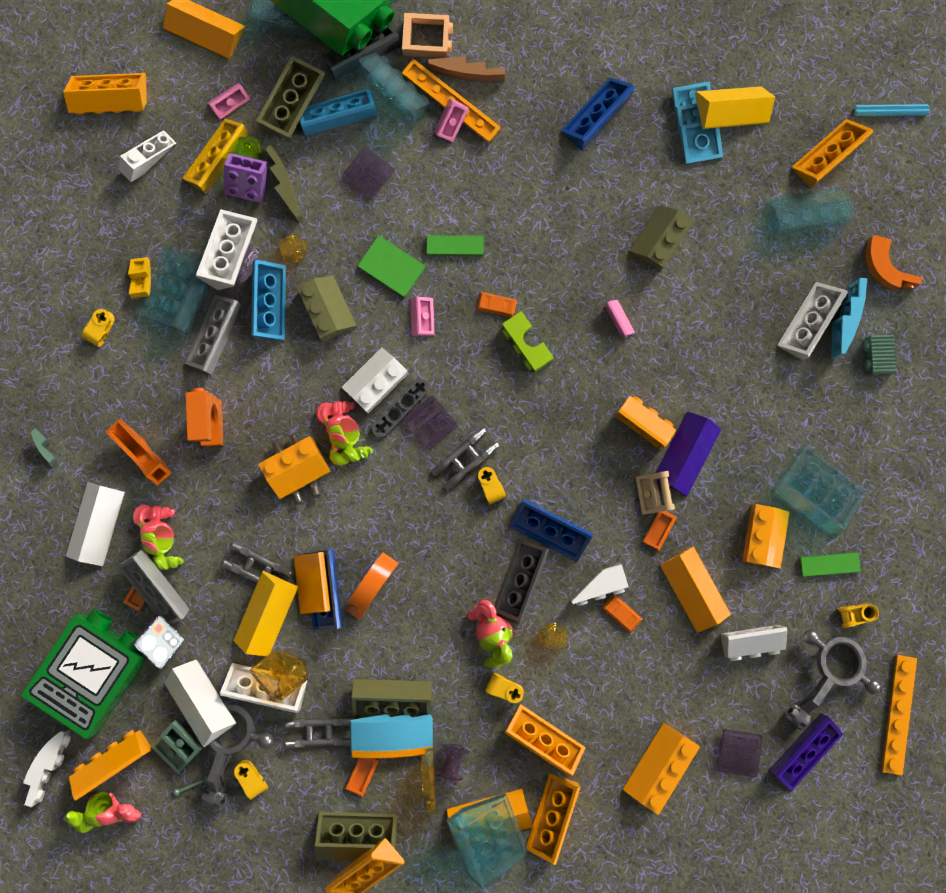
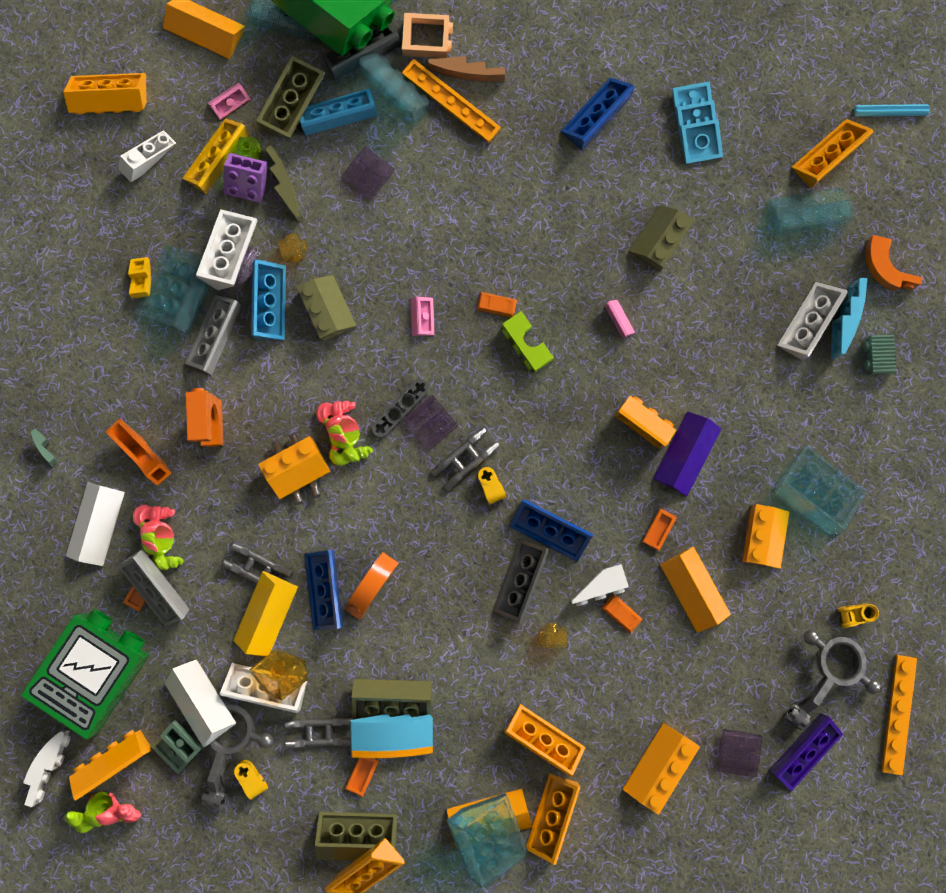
yellow piece [81,309,115,347] -> none
tile [131,614,185,670] -> none
sand green hinge [172,776,208,796] -> none
light orange tile [293,552,330,614] -> none
white slope [342,348,409,414] -> none
bright green tile [358,235,426,298] -> none
clear yellow plate [421,748,436,814] -> none
bright green tile [427,235,484,256] -> none
bright pink slope [434,98,469,142] -> none
clear purple hose [436,743,470,781] -> none
hair [467,600,513,669] -> none
yellow piece [485,673,524,703] -> none
tan plate [636,471,675,515] -> none
yellow slope [695,87,775,129] -> none
white slope [721,625,787,661] -> none
bright green tile [799,552,861,576] -> none

